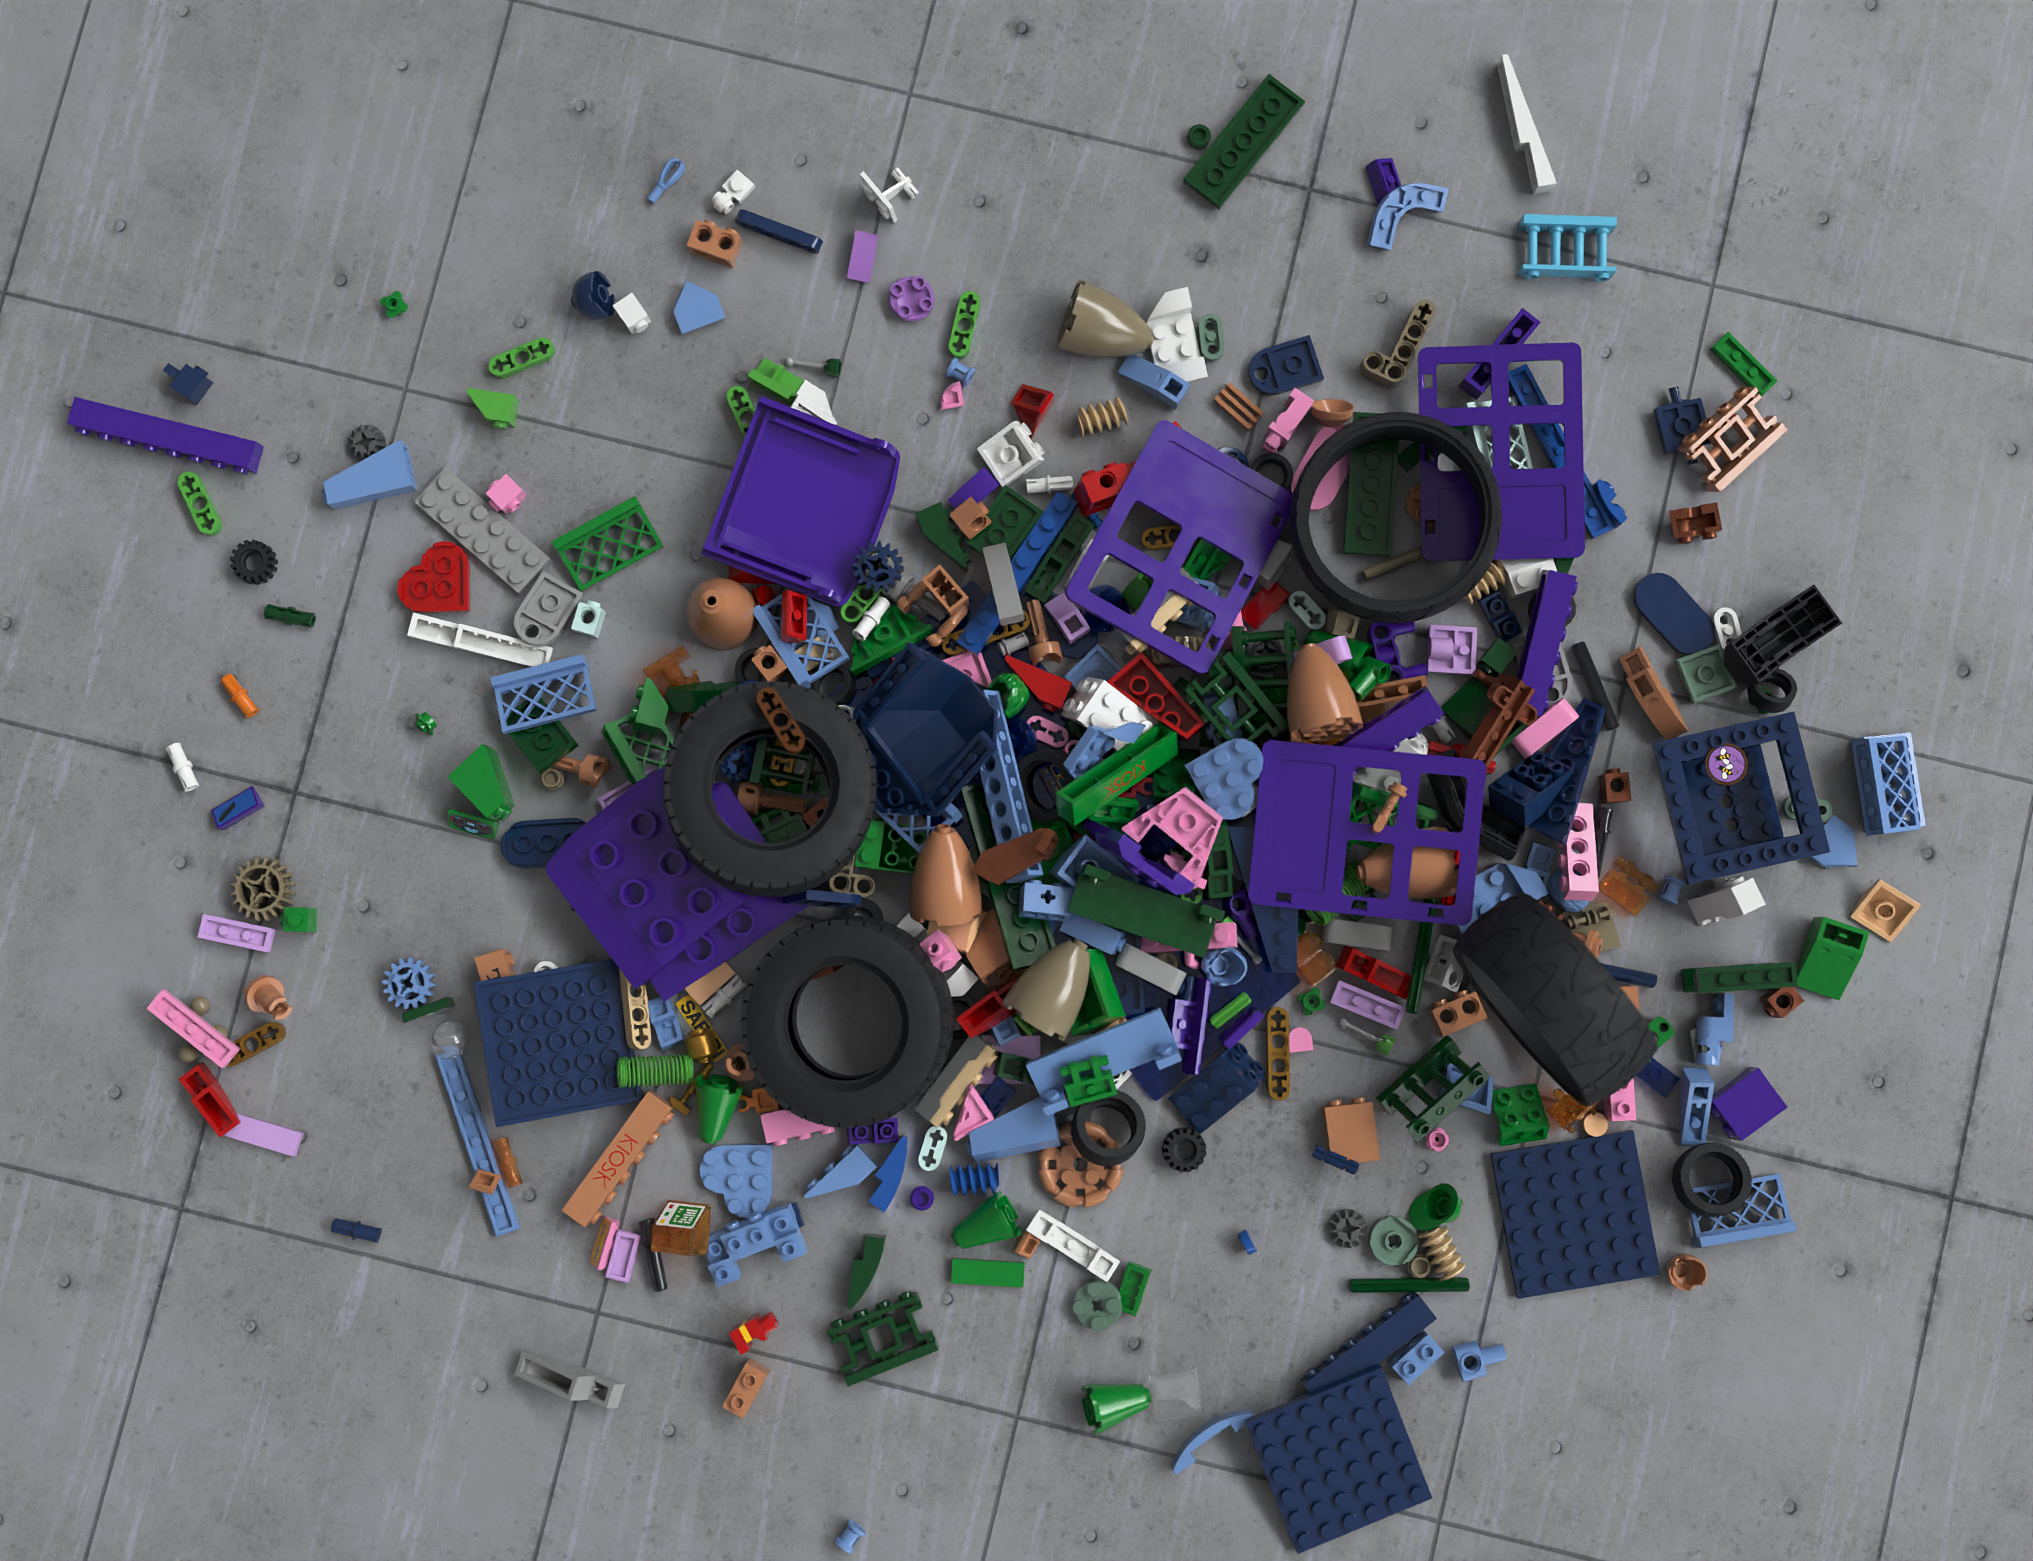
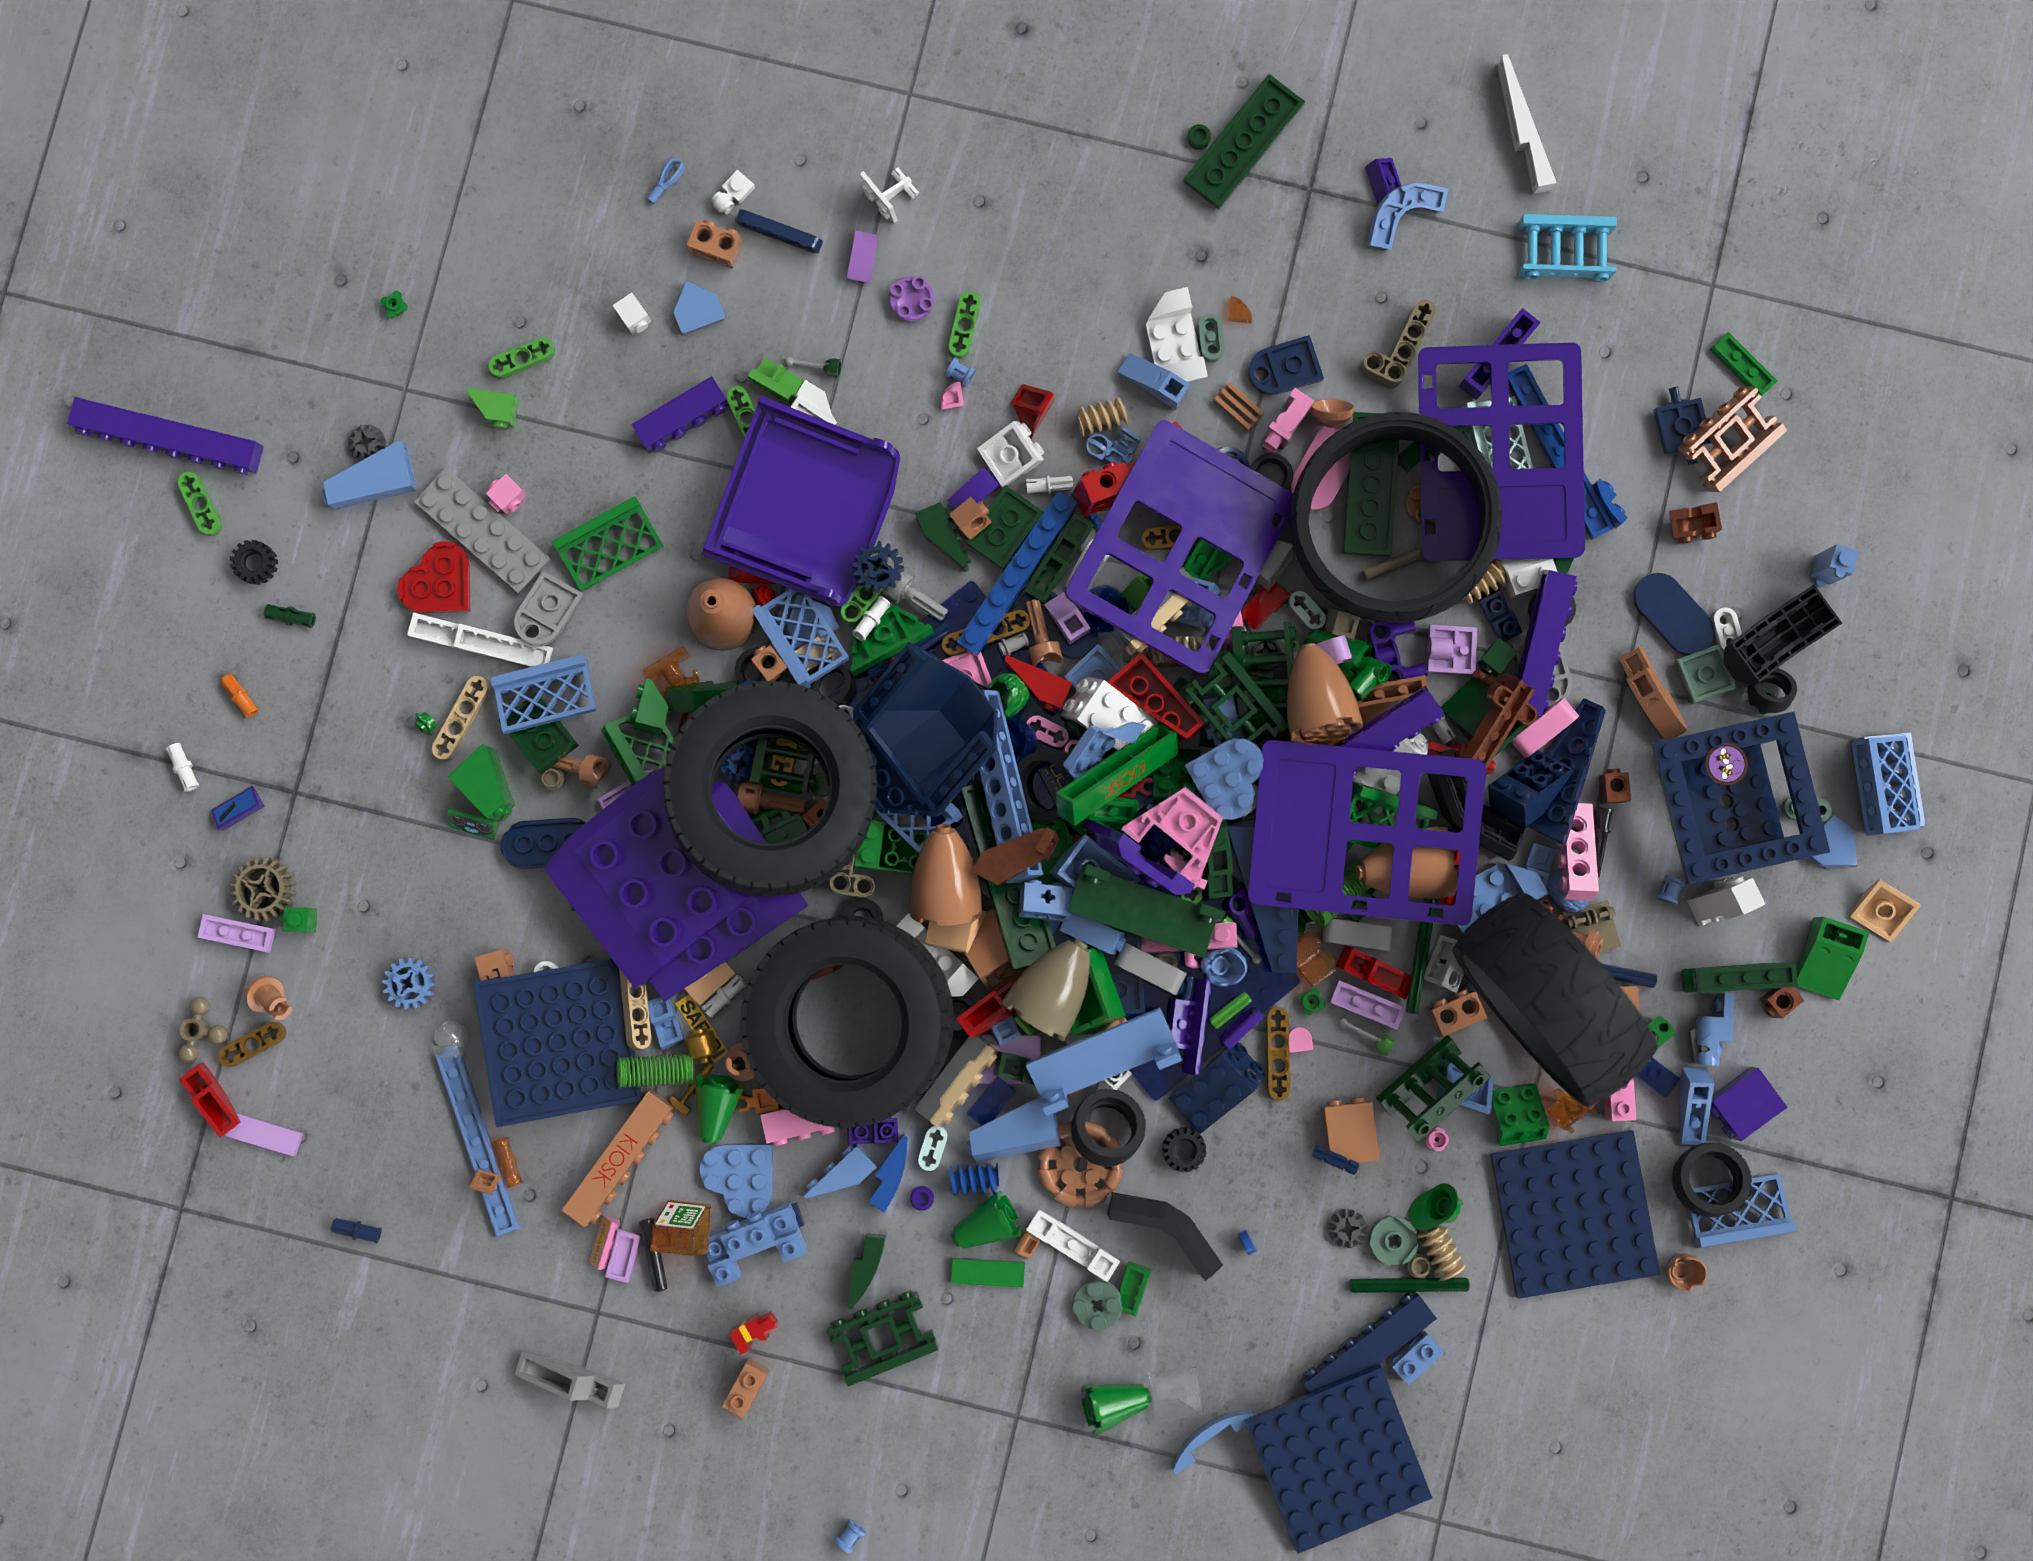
bright pink plate [147,989,240,1068] -> none
dark blue brick [163,363,213,405] -> none
dark green tile [401,997,455,1023] -> none
dark blue cylinder [571,271,615,320] -> none
light aqua brick [571,600,606,639] -> none
reddish brown beam [757,687,805,754] -> none
red brick [781,590,807,643] -> none
dark blue tile [783,890,862,908] -> none
nougat torso [897,565,970,647] -> none
bright pink brick [920,929,962,972] -> none
bright pink tile [953,1084,994,1141] -> none
light grey slope [982,543,1025,626] -> none
dark tan cylinder [1057,279,1154,357] -> none
green plate [1060,1055,1118,1107] -> none
nougat hinge [1371,782,1407,834] -> none
medium blue piece [1452,1340,1507,1382] -> none
black axle [1572,641,1619,731] -> none
light nougat tile [1582,1112,1608,1137] -> none
clear orange plate [1598,856,1659,917] -> none
none -> tan beam [432,676,490,761]
none -> dark purple brick [631,376,729,453]
none -> medium blue piece [1086,427,1141,464]
none -> black piece [1107,1192,1223,1281]
none -> clear orange tile [1228,296,1252,323]
none -> medium blue brick [1809,544,1860,587]

